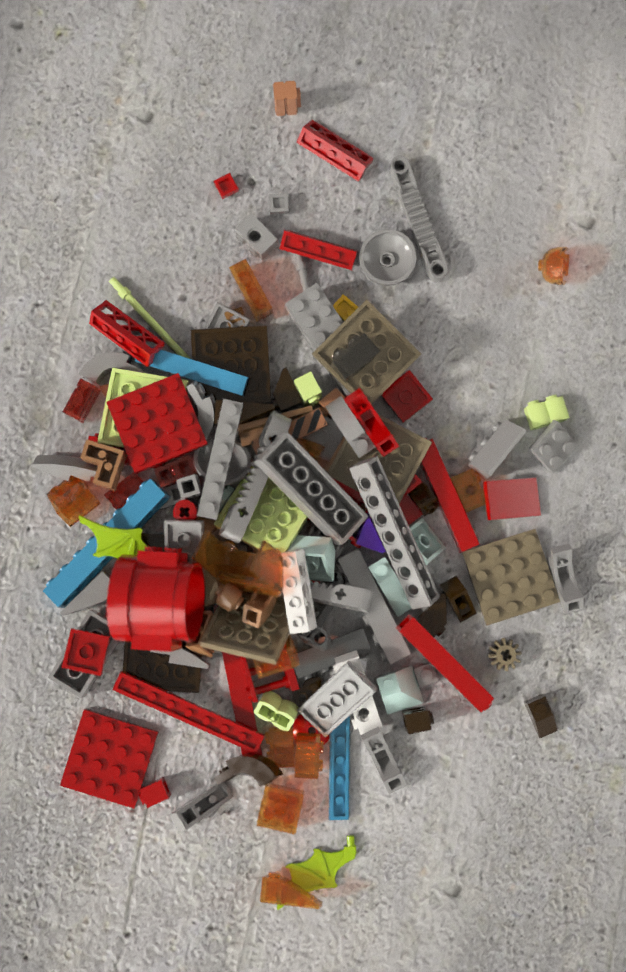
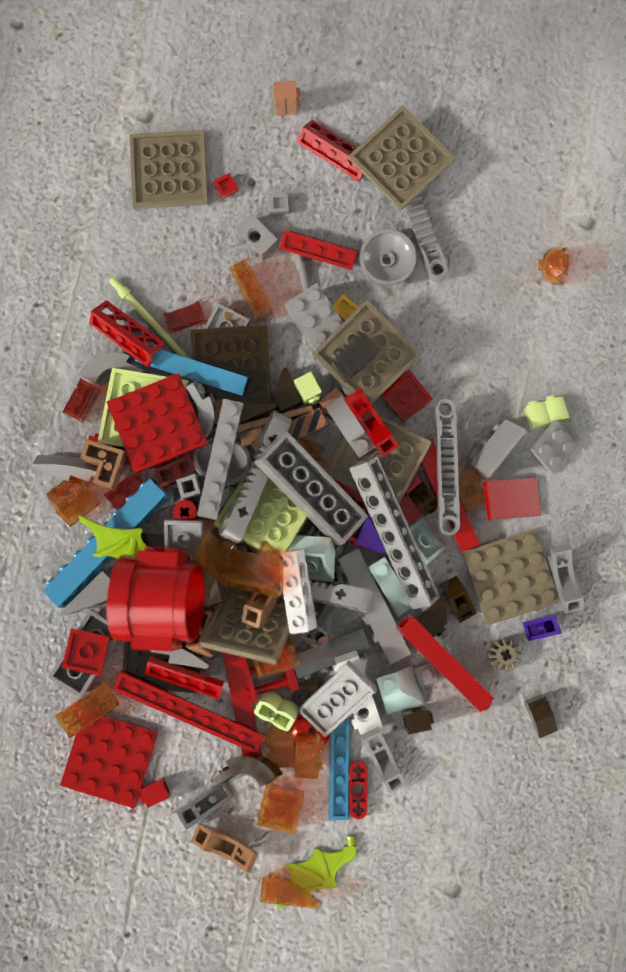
medium nougat head [214,582,245,612] -> none
none -> clear orange brick [55,682,119,739]
none -> dark tan plate [129,130,208,209]
none -> red plate [145,656,225,699]
none -> clear red hinge [163,301,206,334]
none -> medium nougat arch [191,823,259,872]
none -> dark tan plate [348,106,456,211]
none -> red beam [349,760,367,819]
none -> light grey gear [435,398,460,536]
none -> dark purple slope [523,614,562,641]

